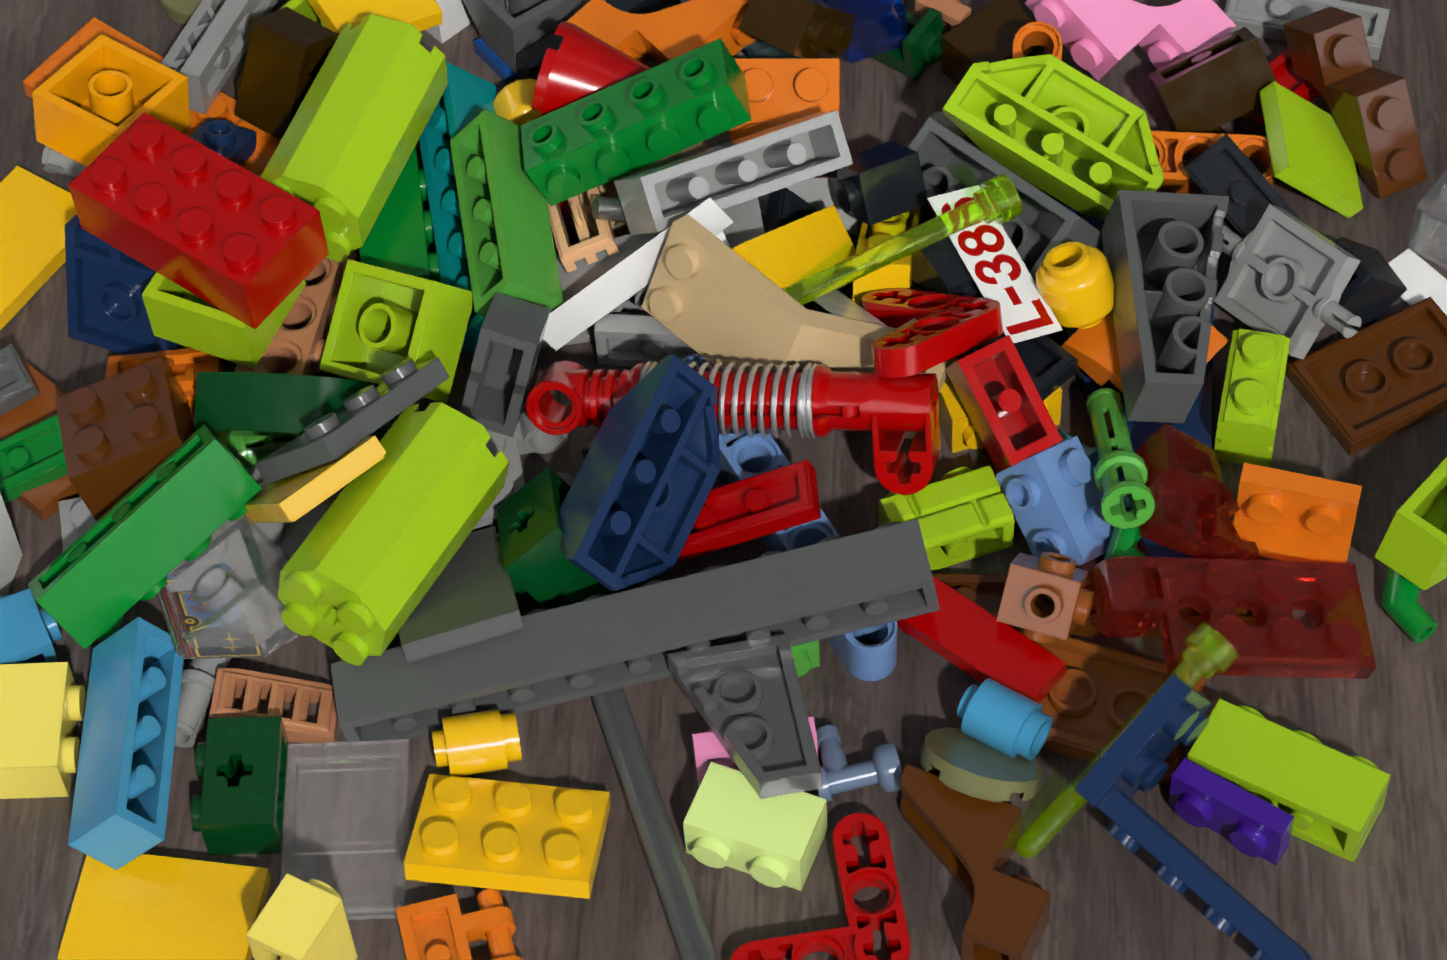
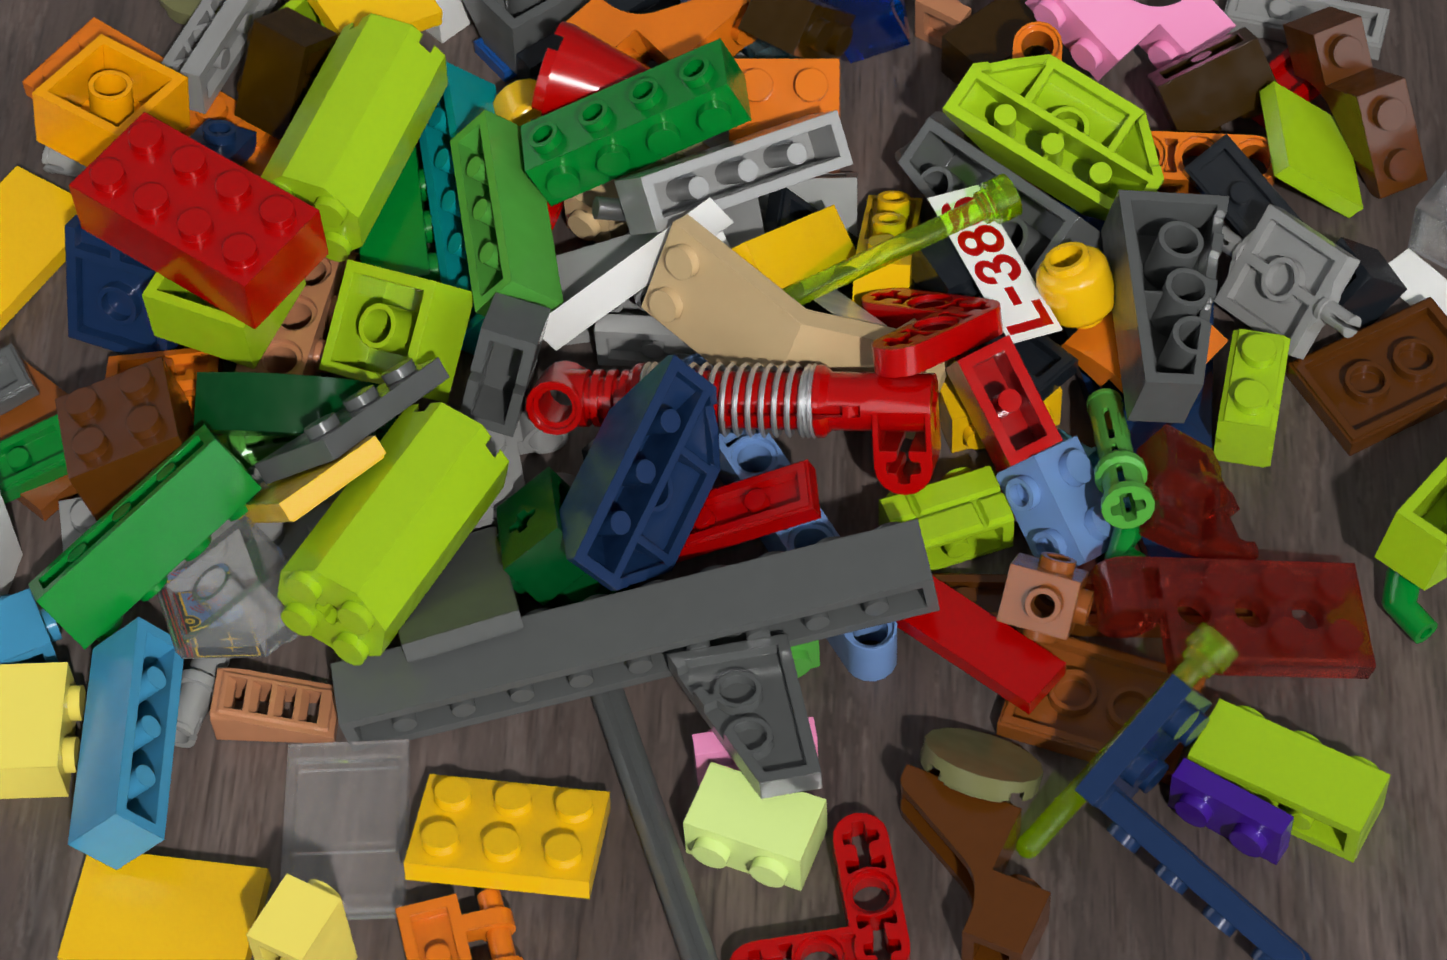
dark green brick [191,716,290,855] -> none
yellow brick [431,709,522,777] -> none
light nougat tile [547,186,620,273] -> none
sand blue piece [816,725,902,802] -> none
black brick [834,140,928,225] -> none
dark green bracket [862,5,945,79] -> none
dark azure brick [957,678,1053,761] -> none
orange bracket [1228,462,1362,572] -> none

